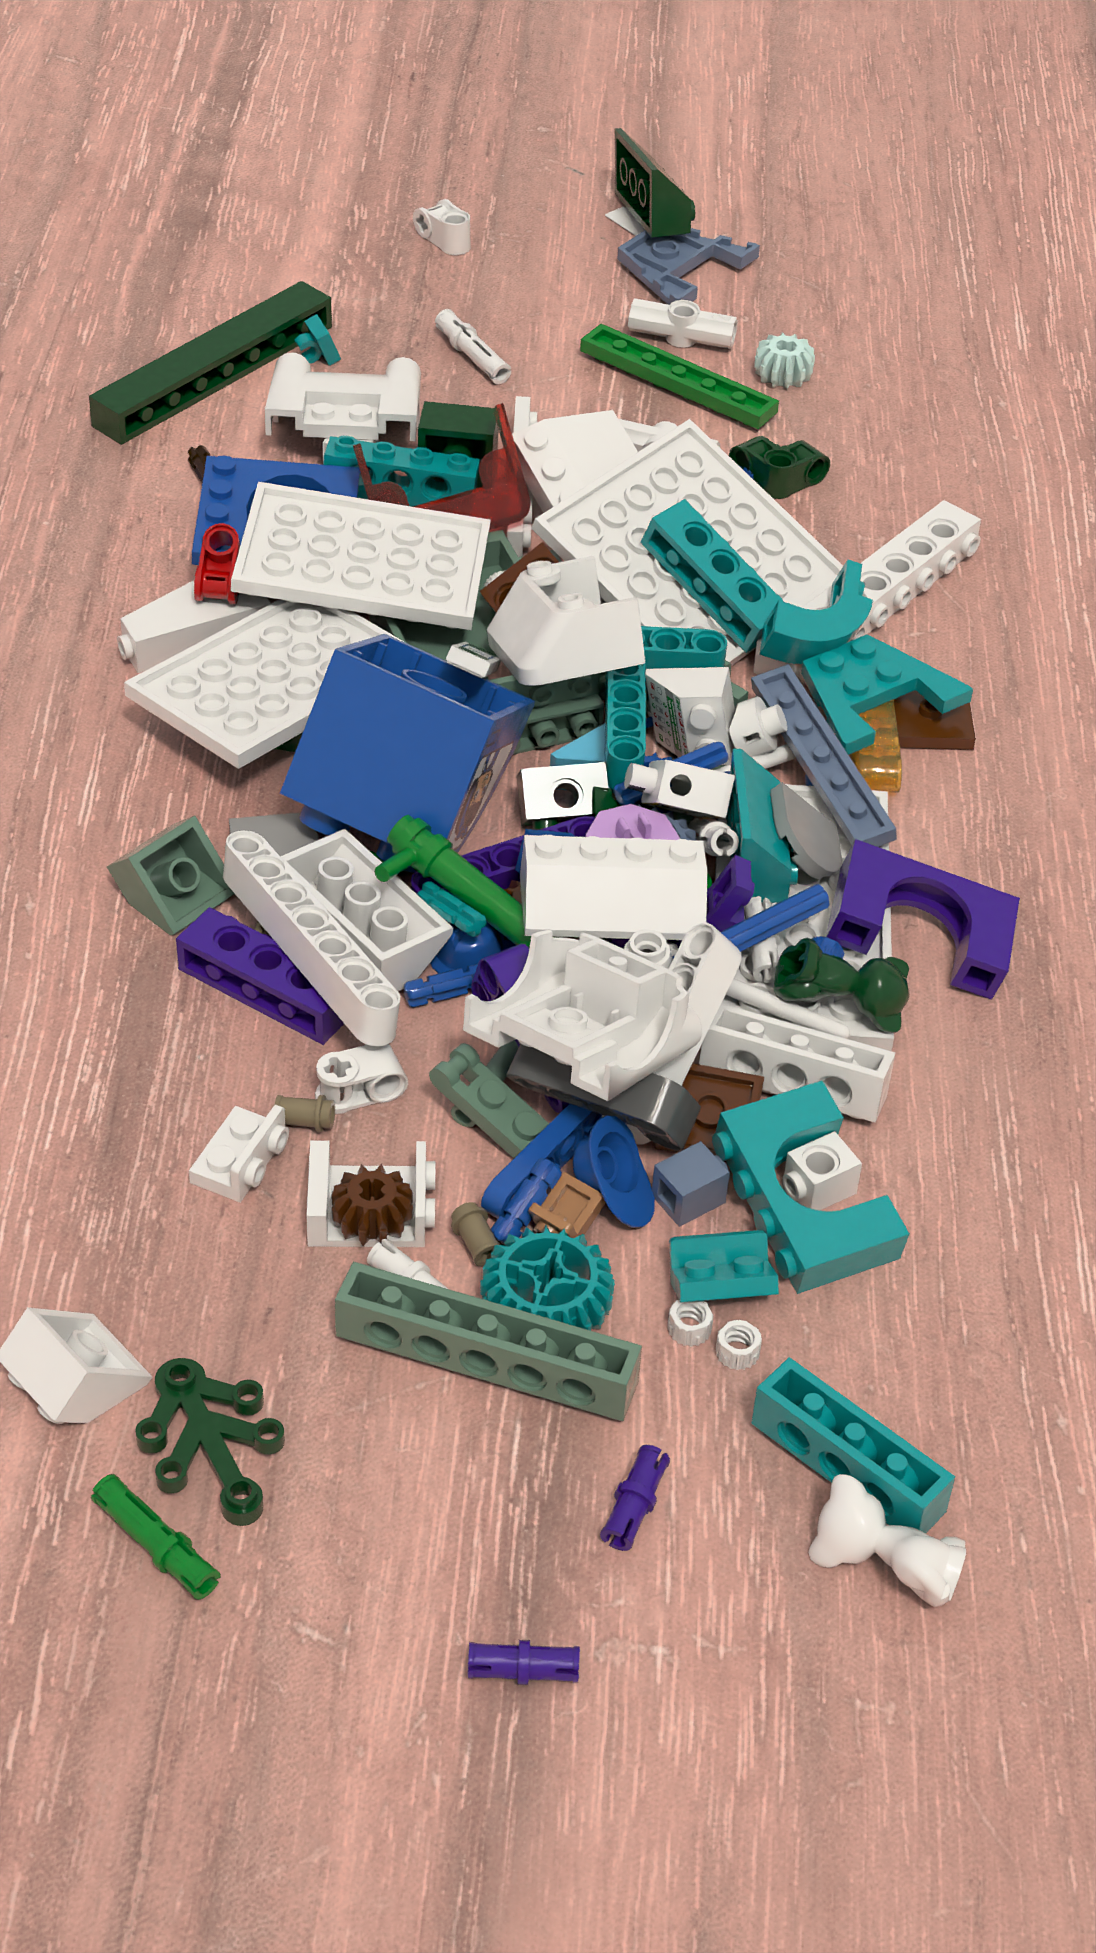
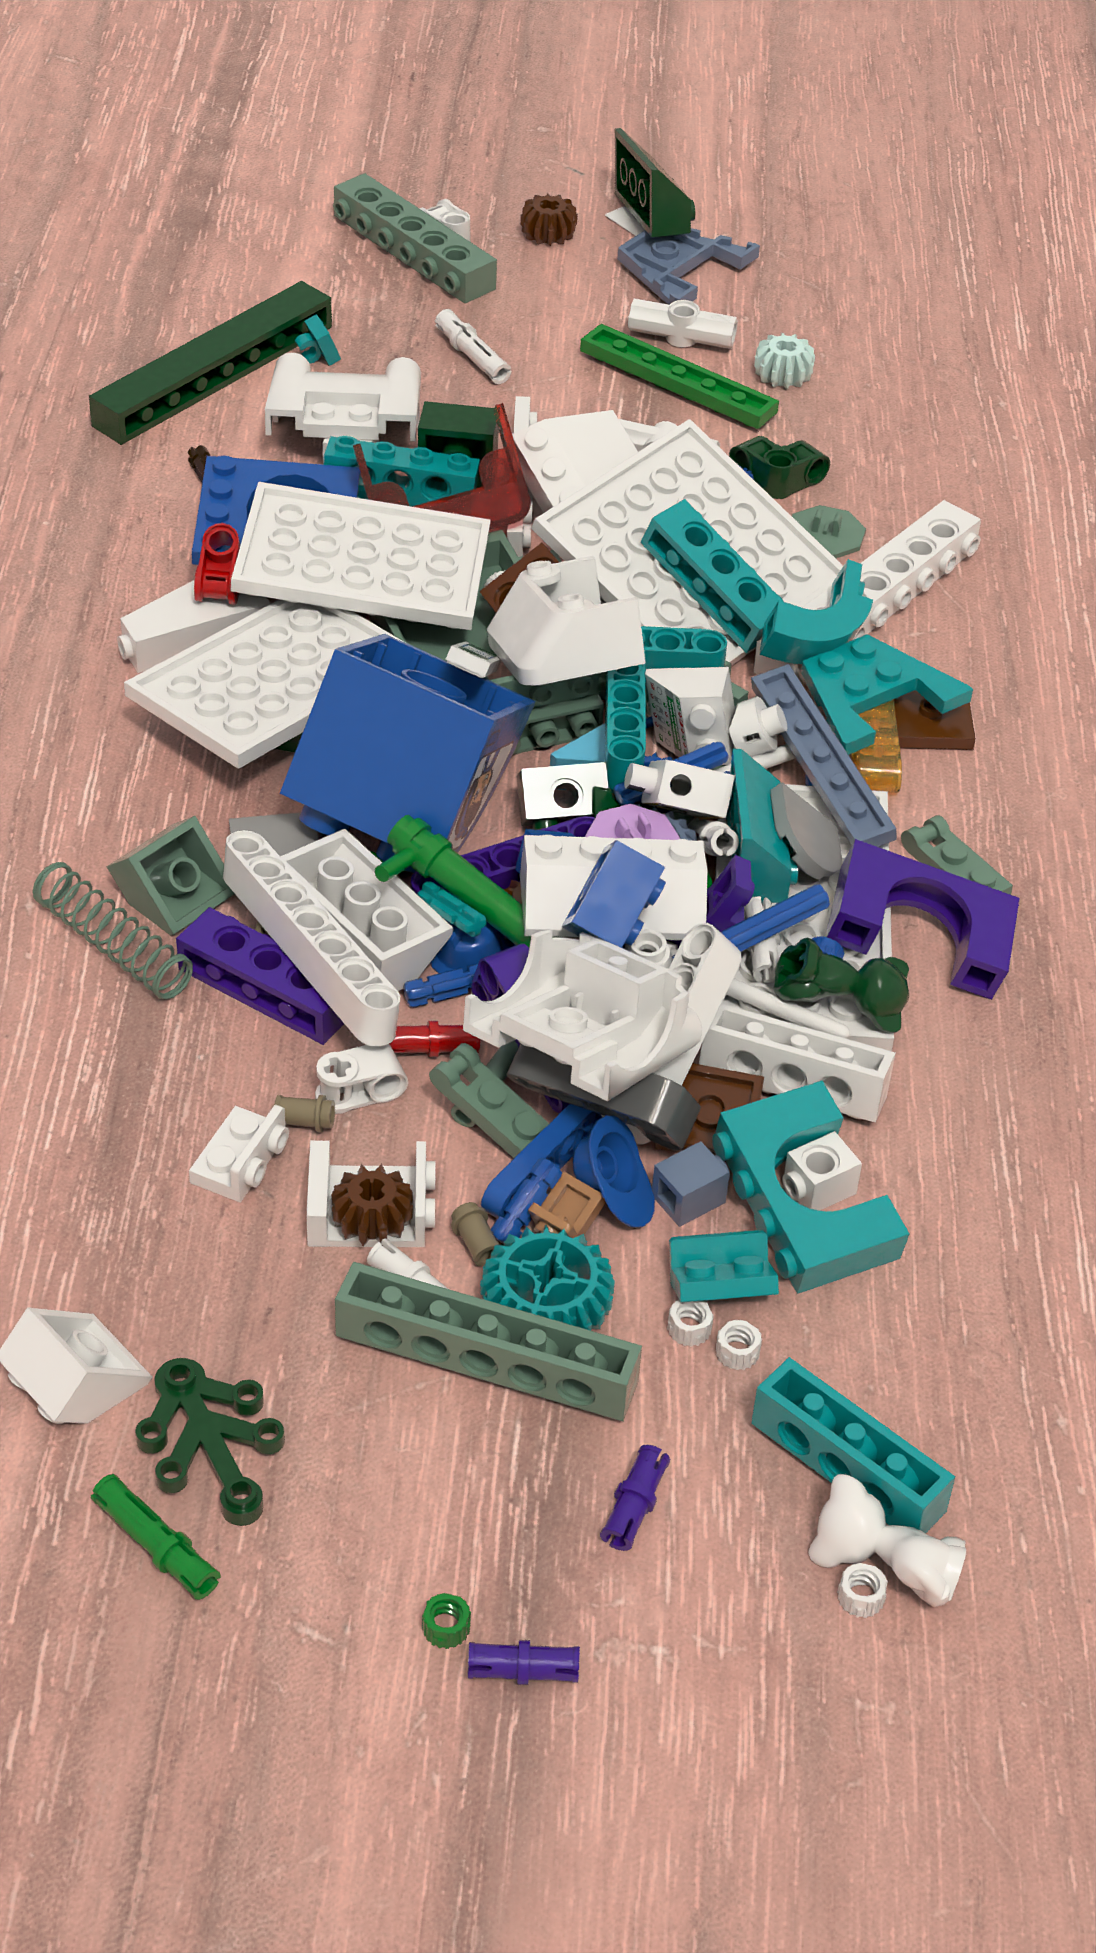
none -> sand green piece [32,862,193,1000]
none -> sand green brick [333,173,497,304]
none -> red pin [389,1021,480,1057]
none -> green axle [422,1593,471,1649]
none -> reddish brown gear [520,193,578,246]
none -> brick [561,840,666,948]
none -> sand green piece [792,505,866,558]
none -> white axle [837,1563,888,1618]
none -> sand green plate [901,815,1013,895]

